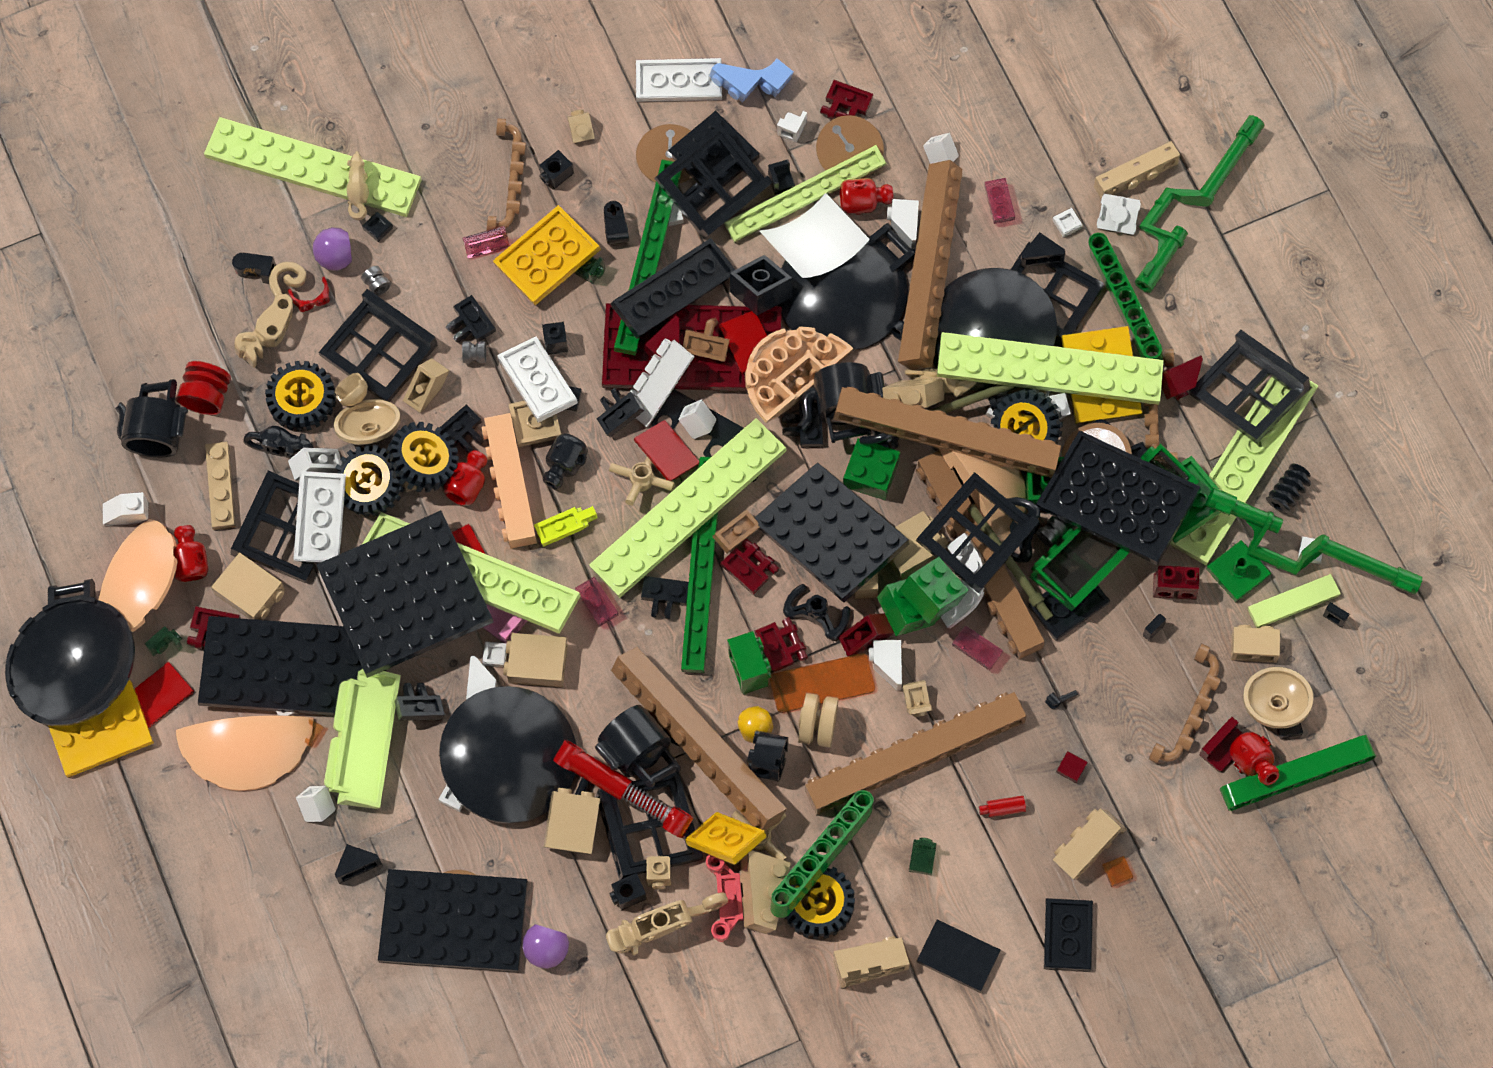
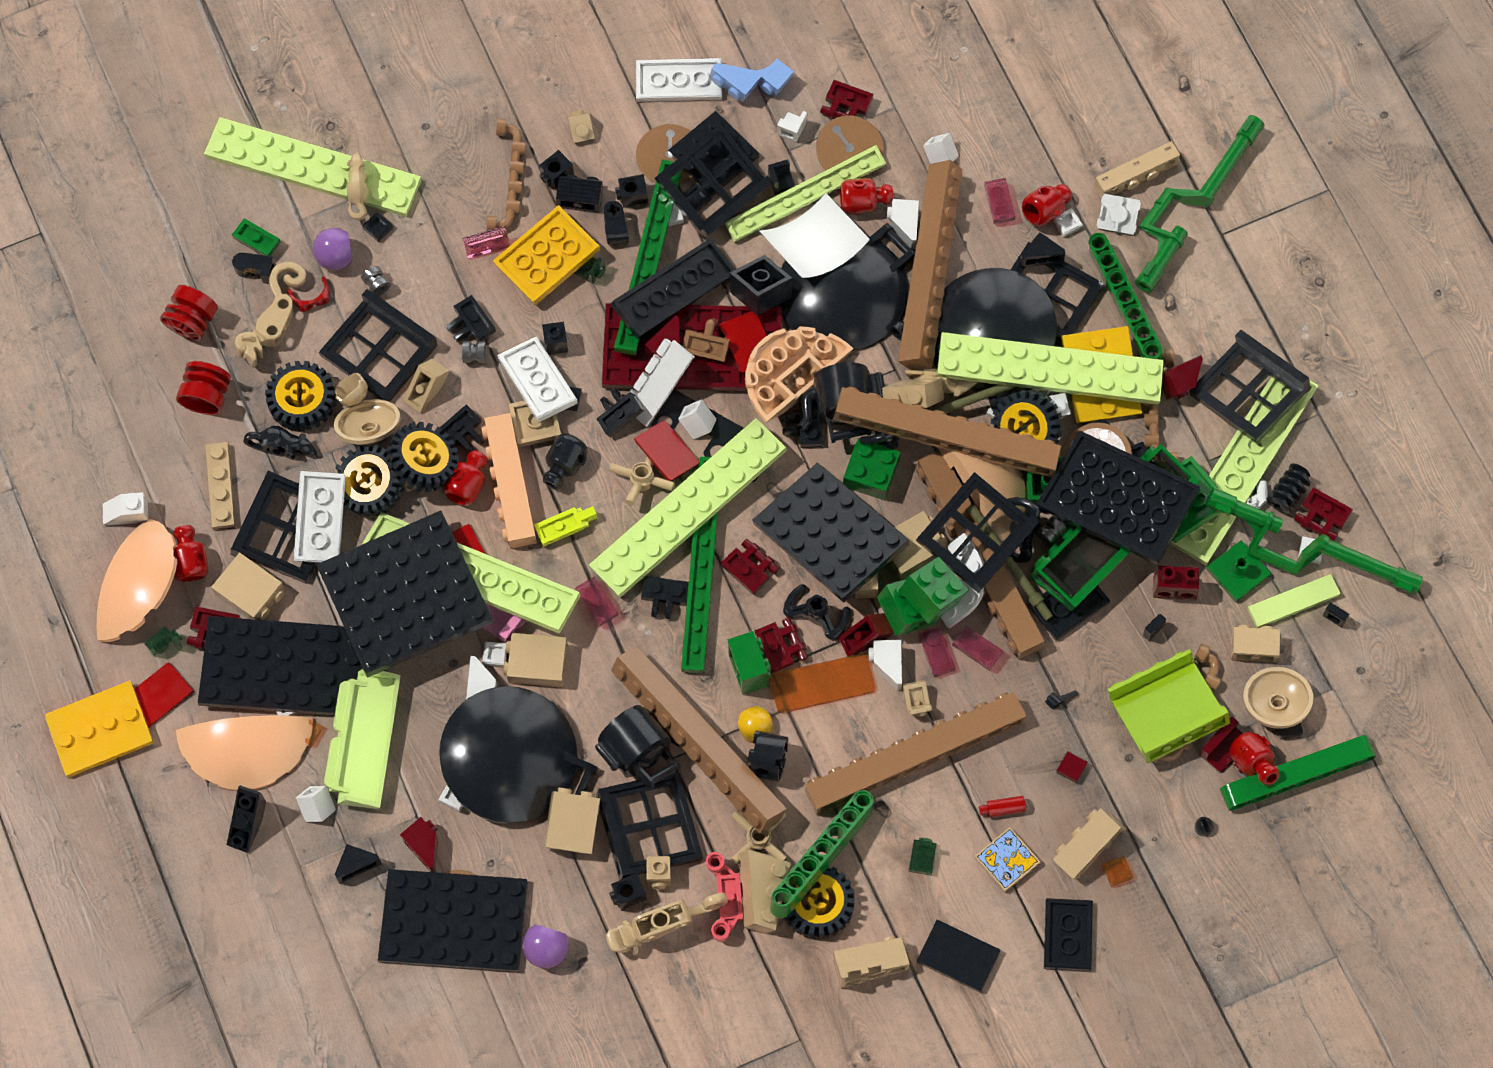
black dish [5,579,135,727] -> none
black piece [115,379,188,458] -> none
white slope [288,448,342,481] -> none
black hinge [394,682,445,721] -> none
red piece [553,740,694,838] -> none
yellow tile [685,812,766,865] -> none
medium nougat plate [713,509,760,554] -> none
tan wheel [798,693,839,748] -> none
none -> red wheel [160,285,218,341]
none -> black slope [226,785,266,853]
none -> green plate [232,218,281,256]
none -> dark red slope [400,817,438,872]
none -> black brick [556,174,603,212]
none -> black brick [615,174,648,207]
none -> clear pink plate [918,627,955,678]
none -> tile [974,827,1040,893]
none -> red piece [1022,184,1072,226]
none -> lime panel [1107,649,1230,764]
none -> black hinge [1194,817,1214,837]
none -> white arm [1246,480,1268,509]
none -> dark red plate [1294,487,1353,541]

